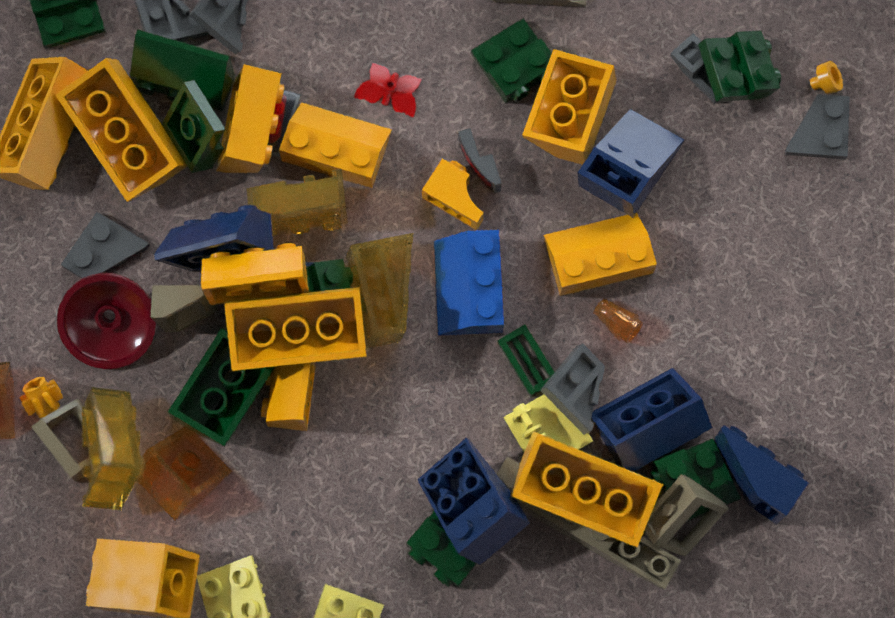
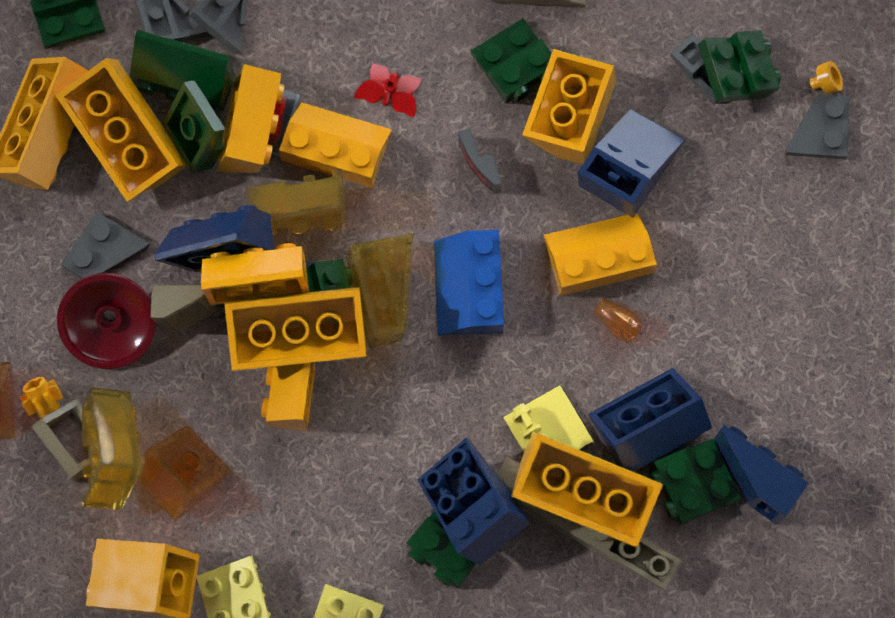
dark green slope [168,328,276,447] -> none
light orange arch [422,158,484,230] -> none
dark green tile [497,324,555,397] -> none
dark grey wing [541,343,605,435] -> none
dark tan tile [644,474,729,556] -> none

